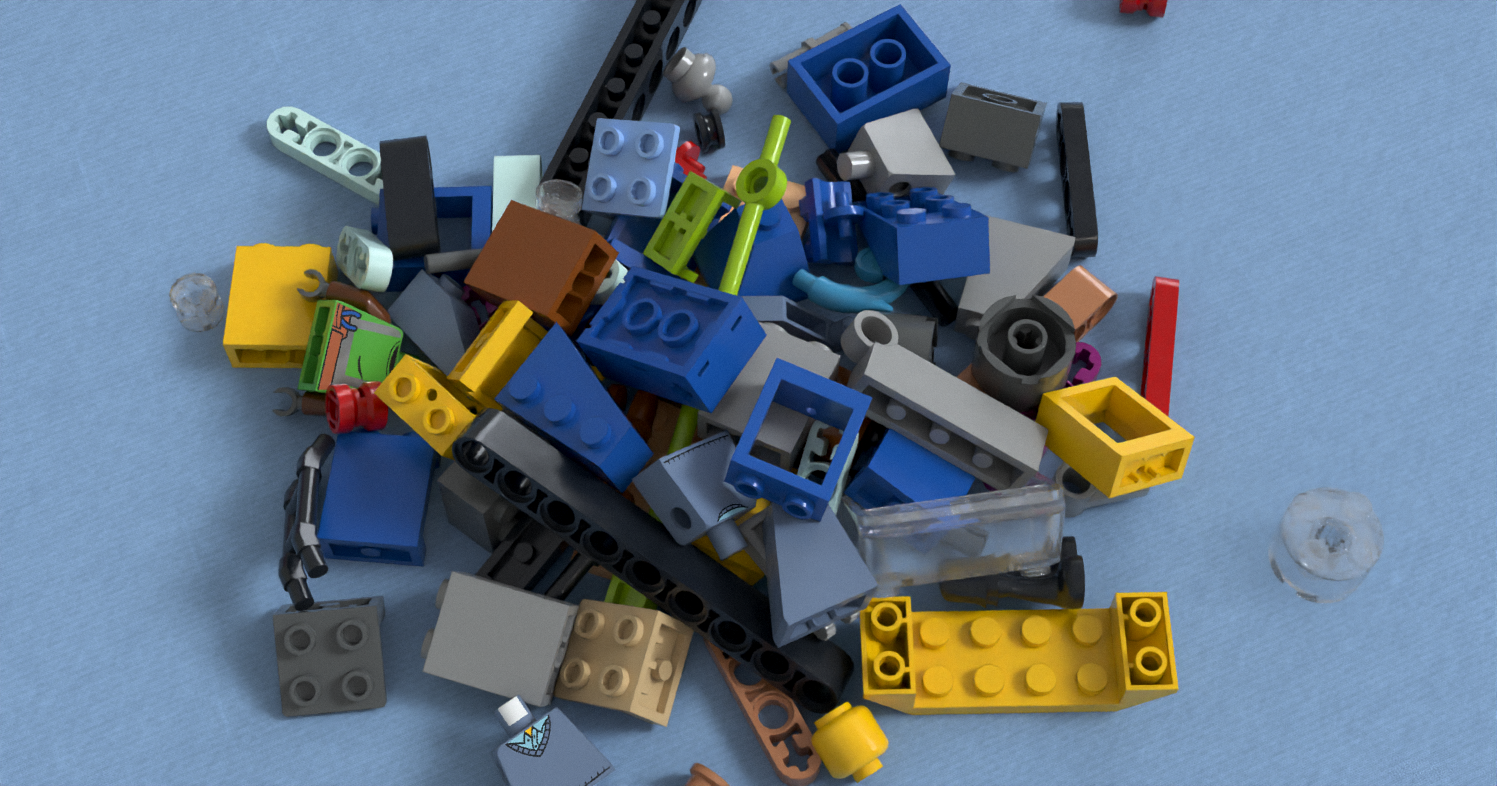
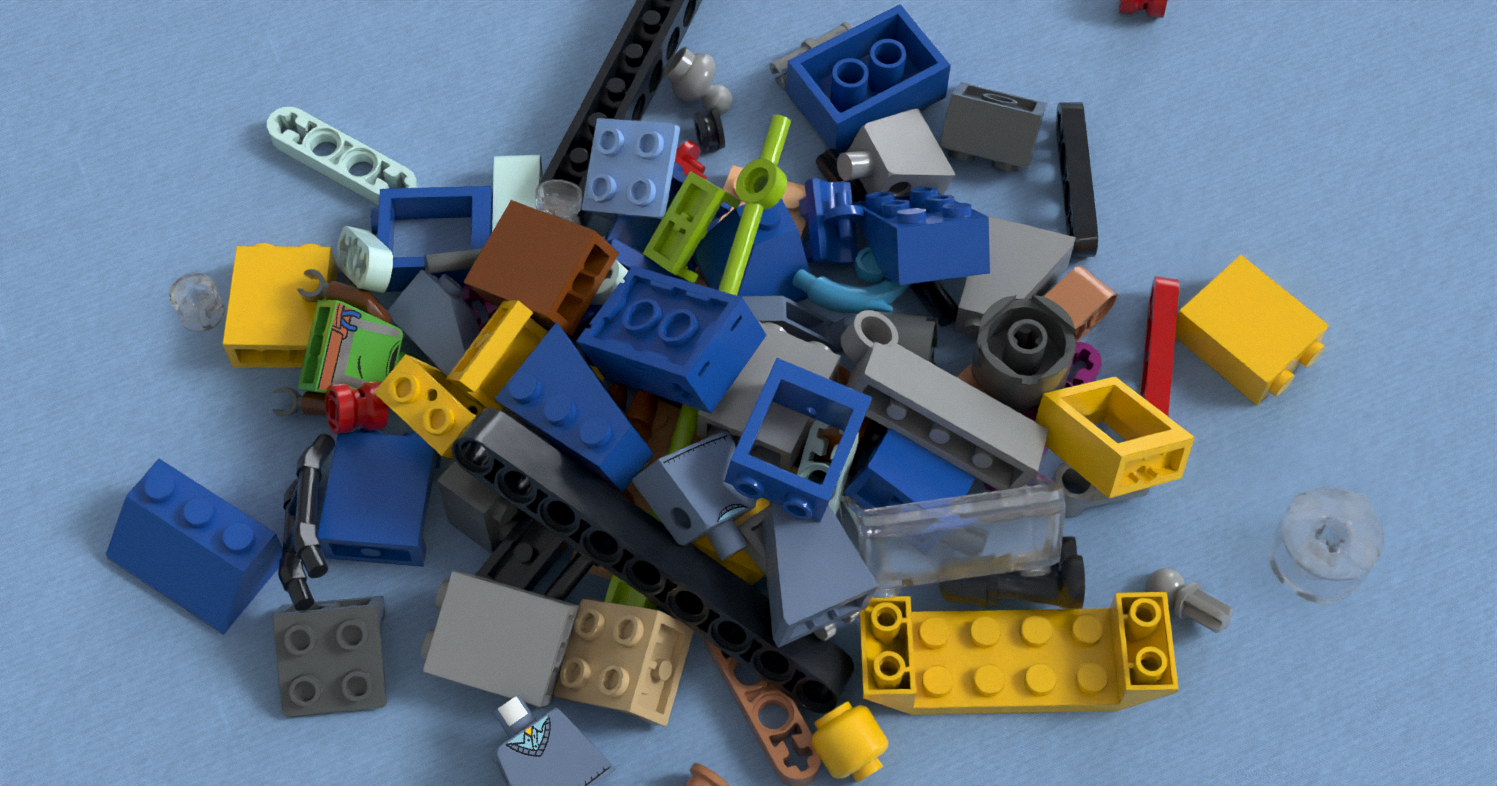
black beam [379,135,441,261] -> none
none -> blue slope [106,458,283,635]
none -> light grey axle [1146,568,1233,633]
none -> yellow brick [1175,255,1329,406]

